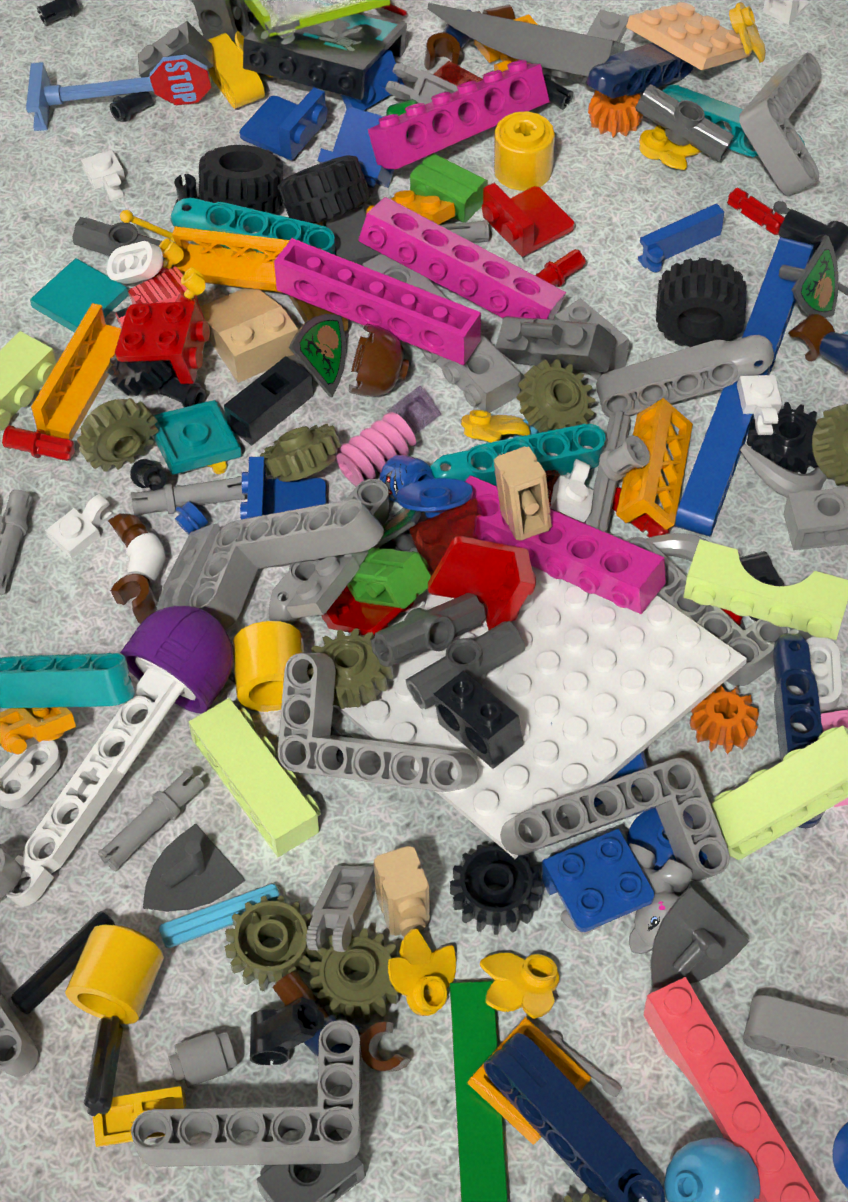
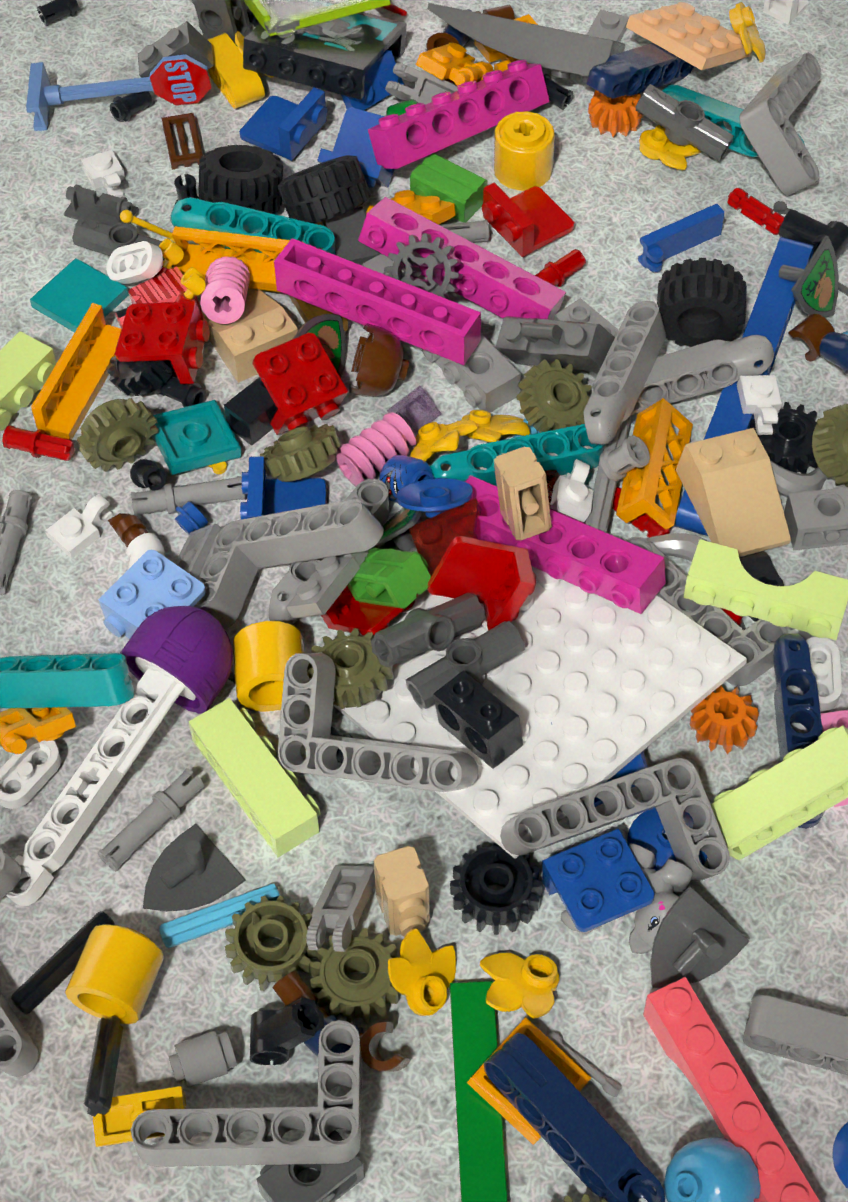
none -> dark grey hinge [64,184,139,225]
none -> light blue bracket [98,550,206,639]
none -> reddish brown tile [162,113,203,170]
none -> bright pink piece [200,256,250,324]
none -> red bracket [252,333,348,435]
none -> dark grey gear [384,233,463,300]
none -> yellow plate [410,420,478,461]
none -> light orange plate [416,43,493,86]
none -> light grey piece [583,301,666,445]
none -> tan slope [676,428,791,557]

